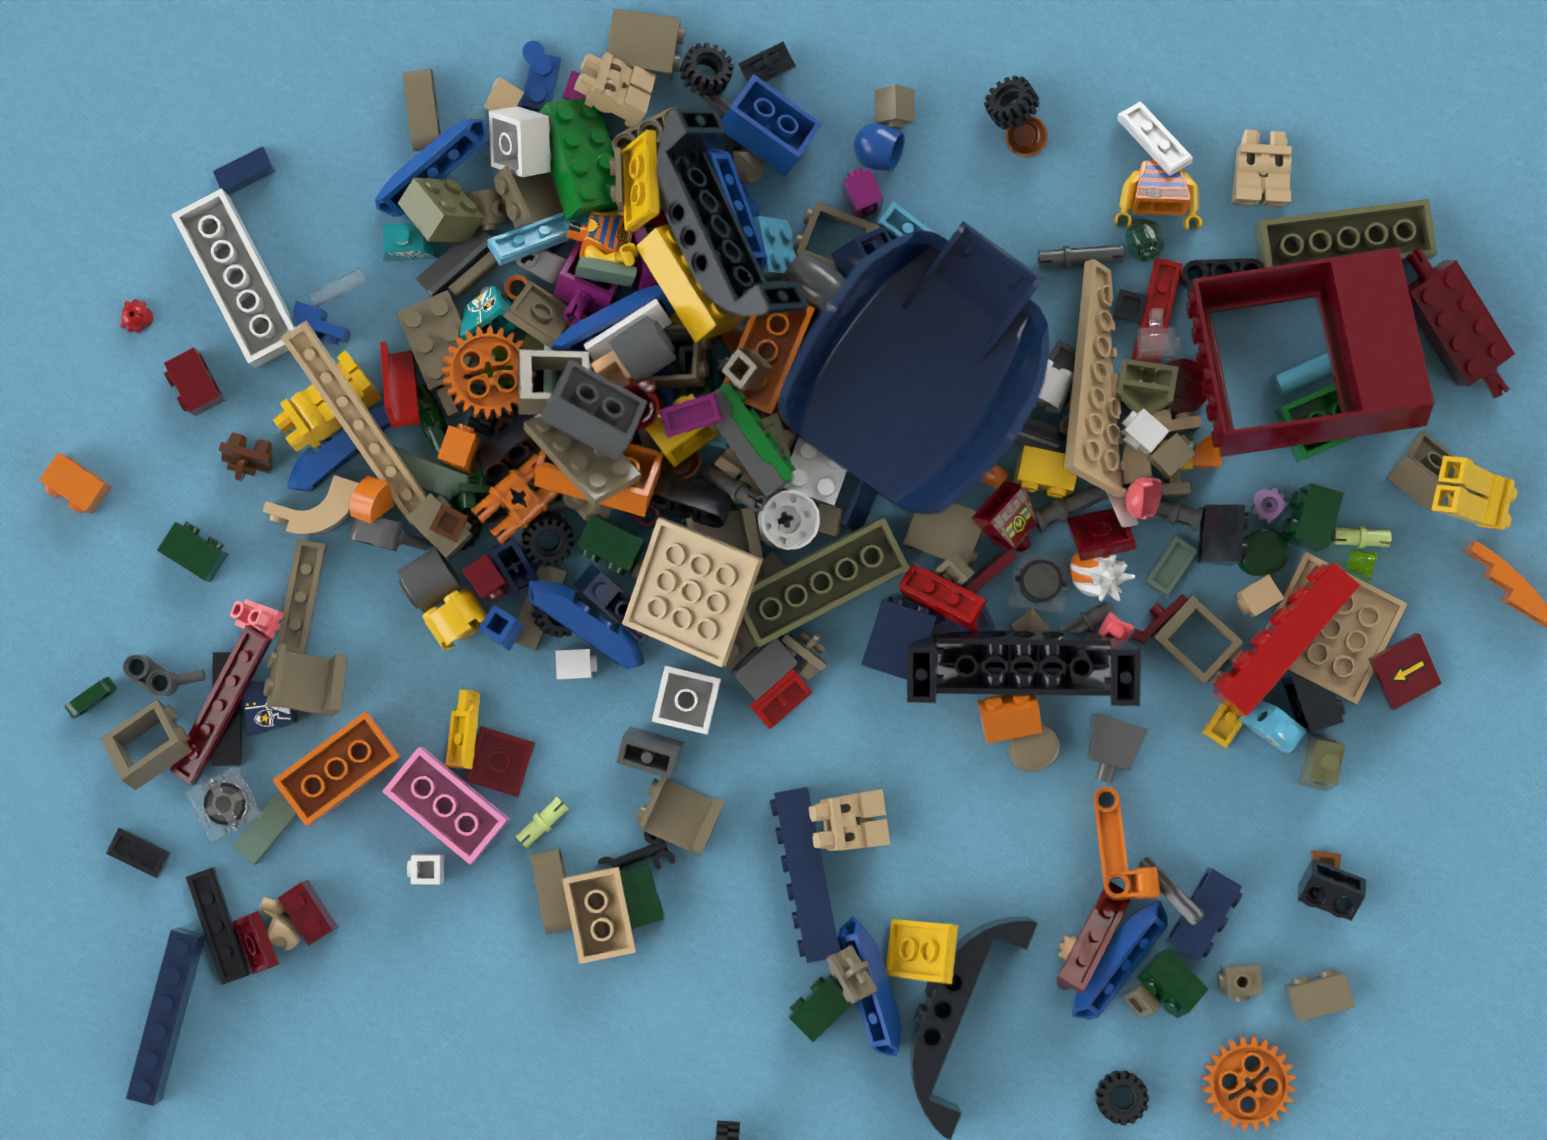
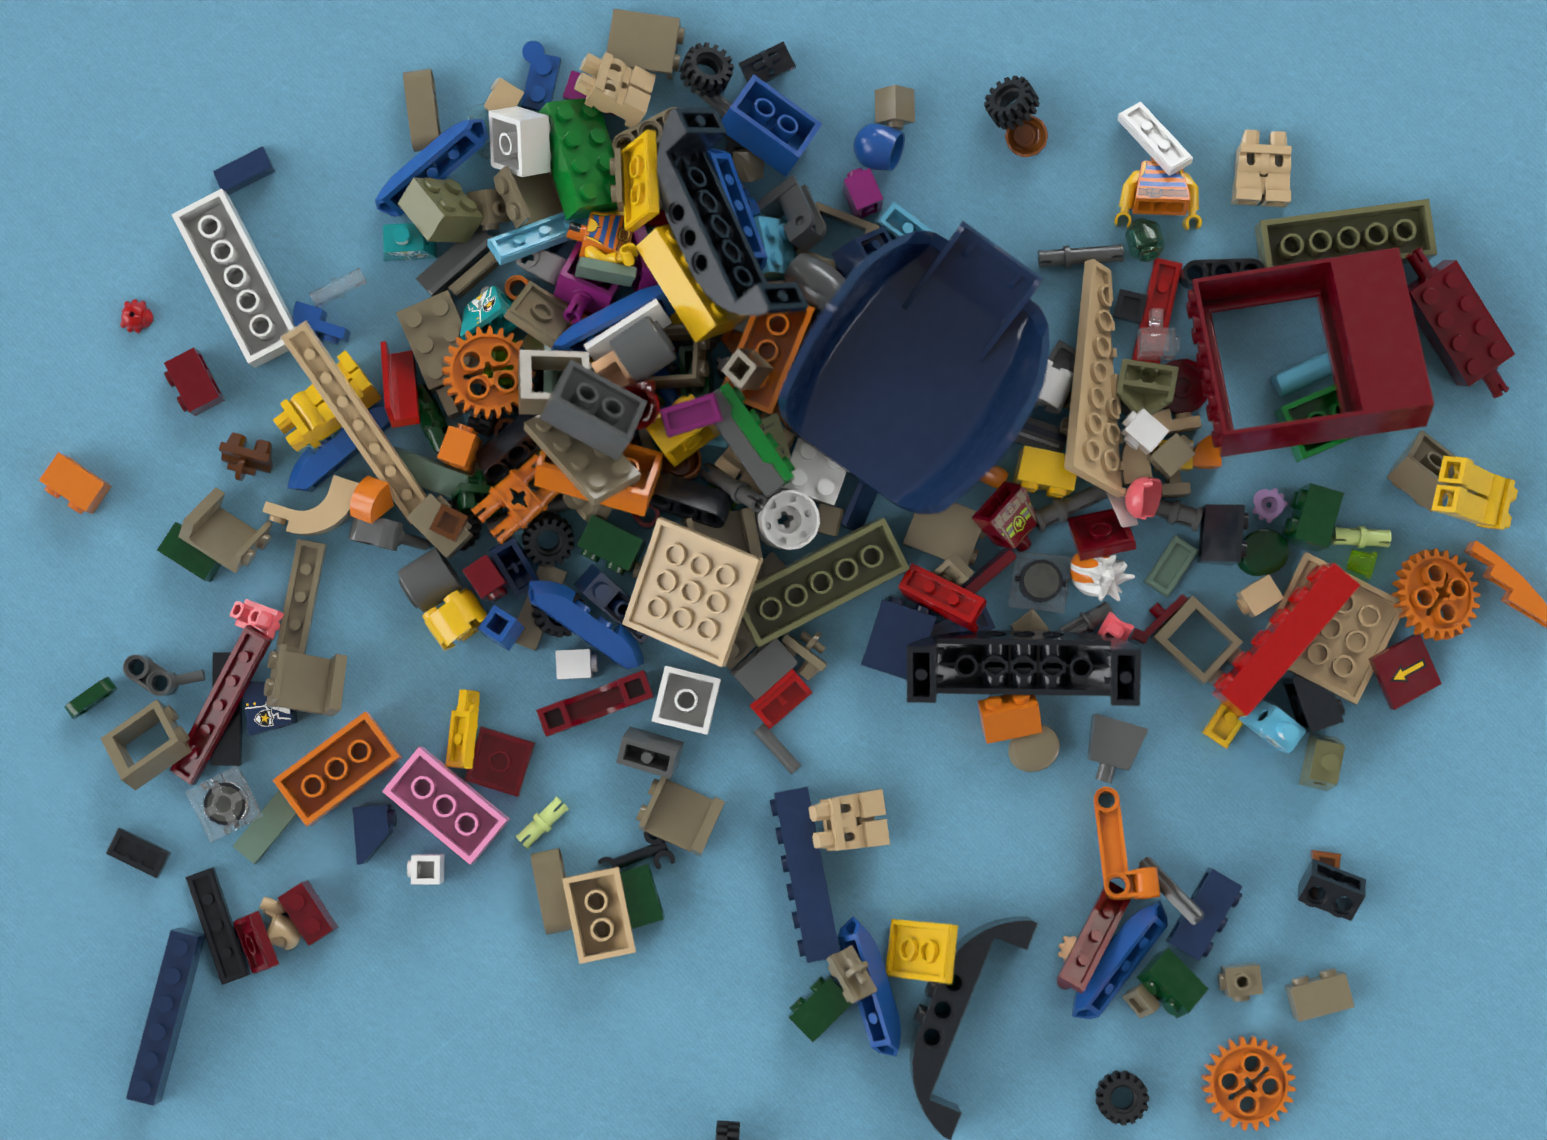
none -> dark tan panel [179,487,272,573]
none -> dark blue slope [352,804,397,865]
none -> dark red arch [536,670,655,737]
none -> dark grey piece [753,723,801,774]
none -> dark grey piece [757,175,826,252]
none -> orange gear [1391,548,1481,641]

